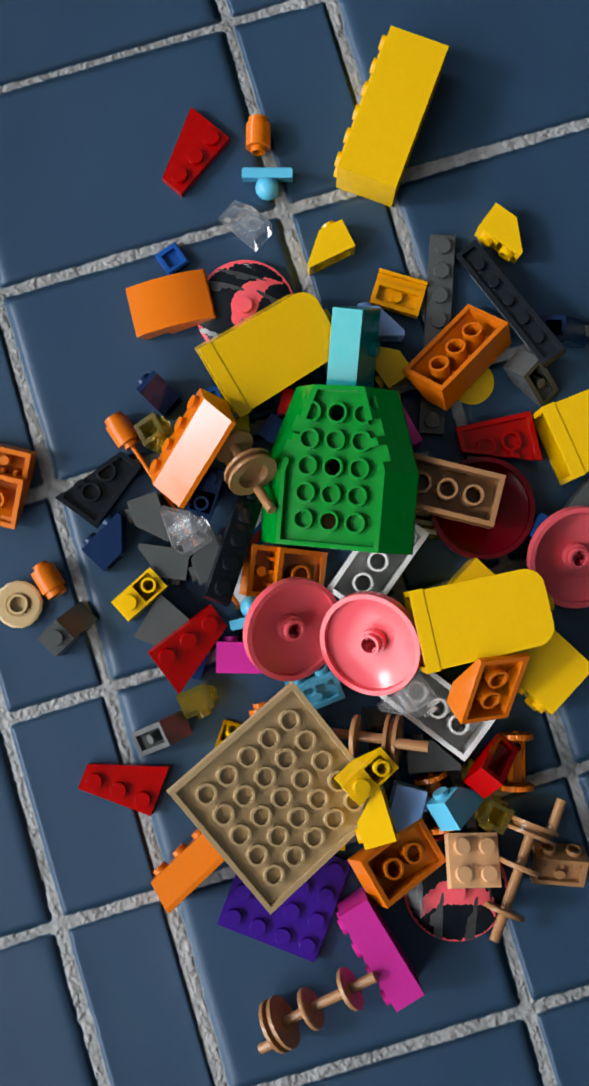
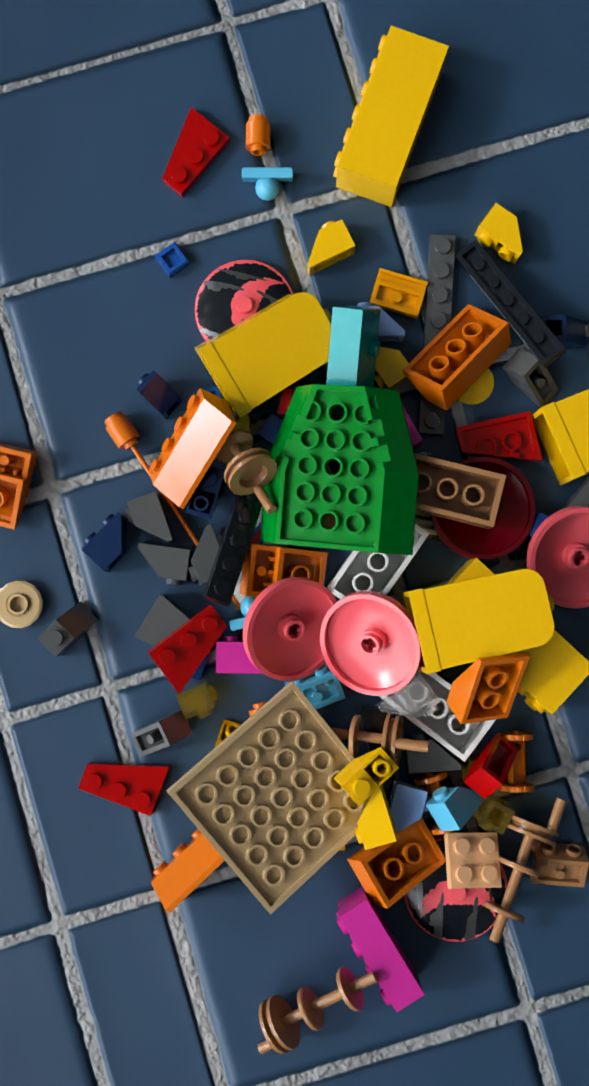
orange brick [31,560,67,600] -> none
black wing [55,451,143,529] -> none
yellow slope [111,567,168,622] -> none
orange slope [125,269,217,340] -> none
clear yellow brick [133,412,174,454] -> none
clear slope [159,505,213,557] -> none
dark purple plate [217,854,351,962] -> none
clear slope [218,200,272,252] -> none

